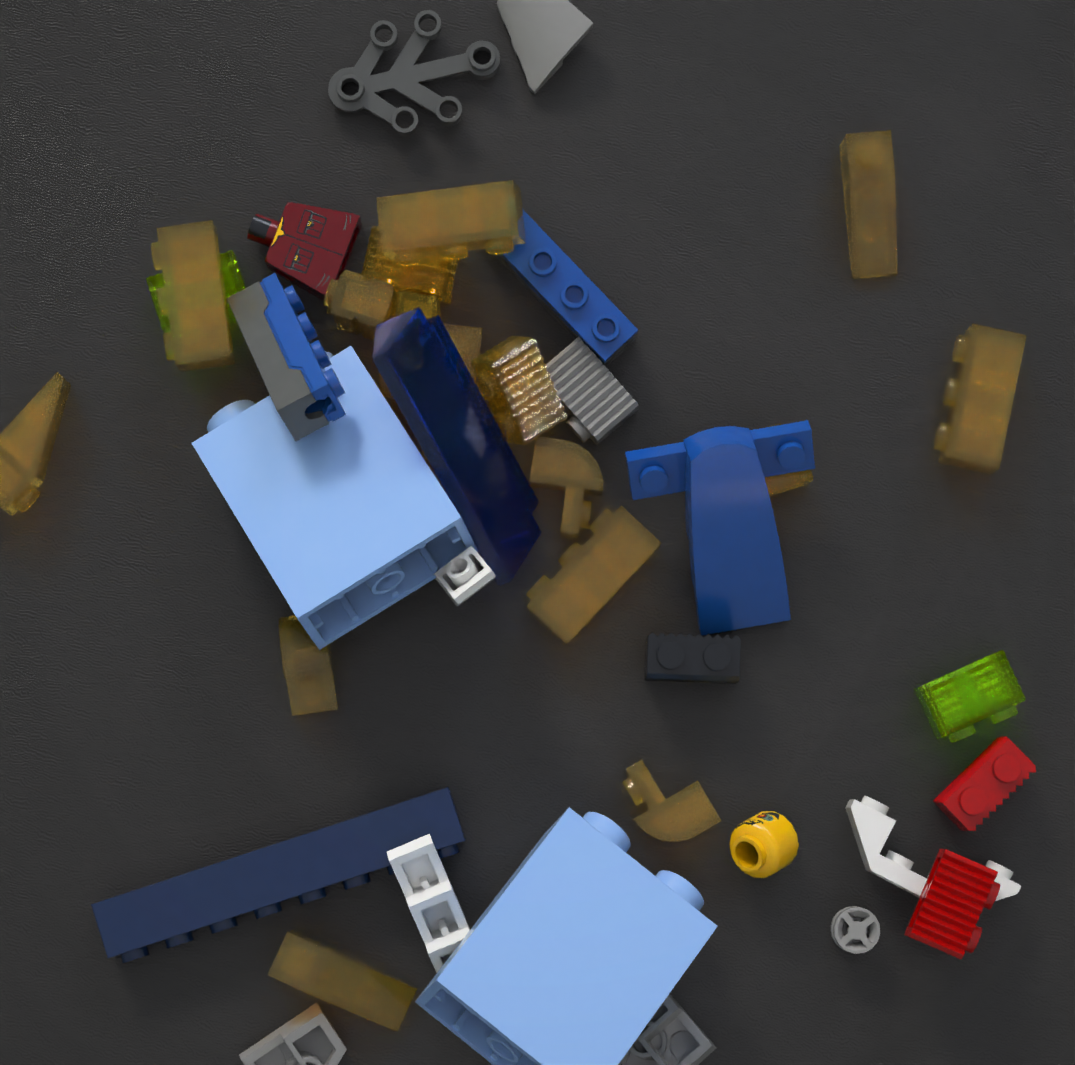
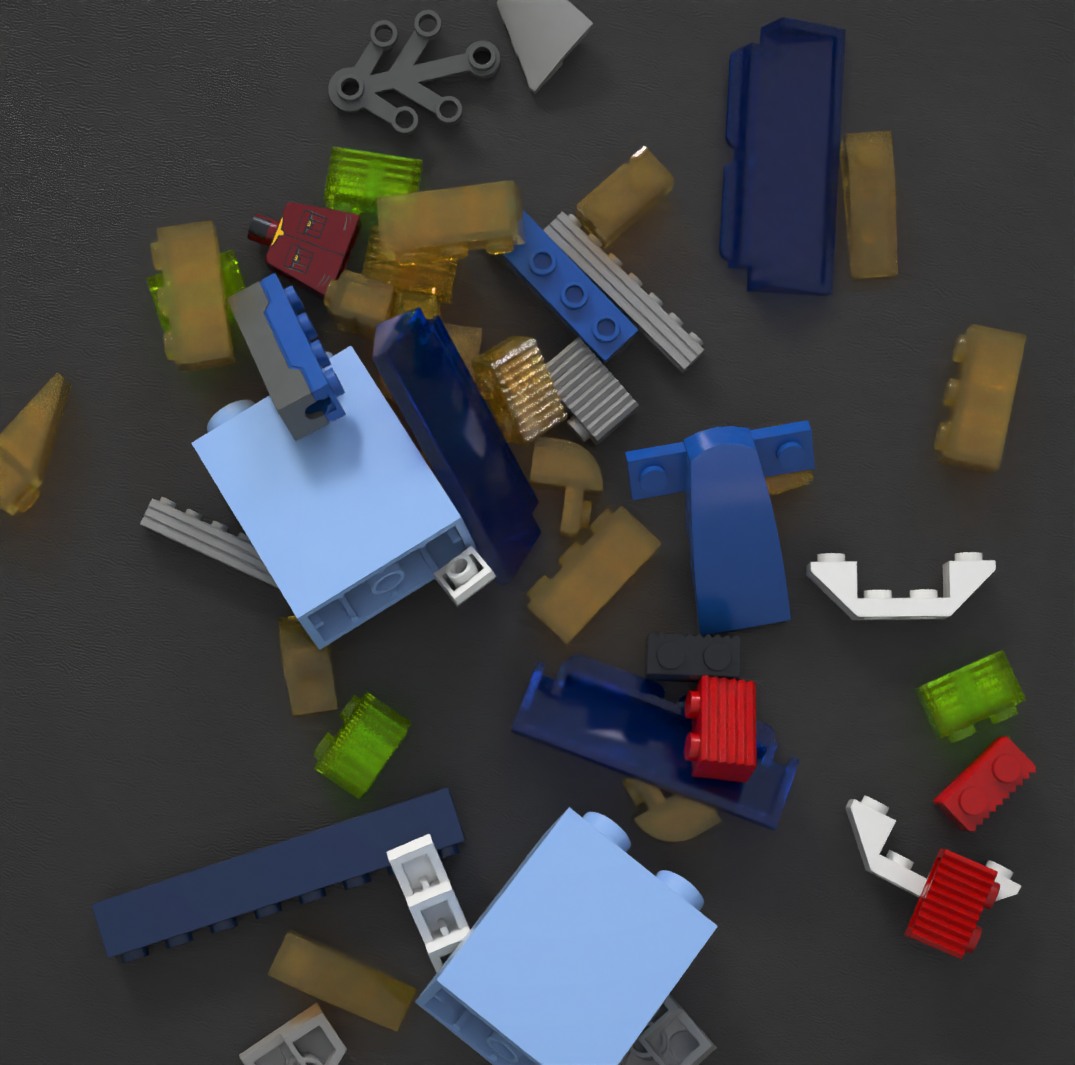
yellow head [729,811,799,878] -> none
light grey wheel [830,906,880,954] -> none
none -> light grey piece [140,497,279,589]
none -> clear neon green brick [312,692,414,800]
none -> clear neon green brick [324,146,424,226]
none -> clear blue slope [511,654,800,831]
none -> light grey piece [543,211,704,373]
none -> clear yellow brick [575,146,675,248]
none -> red brick [684,675,757,783]
none -> clear blue slope [719,17,846,296]
none -> white slope [806,552,996,620]

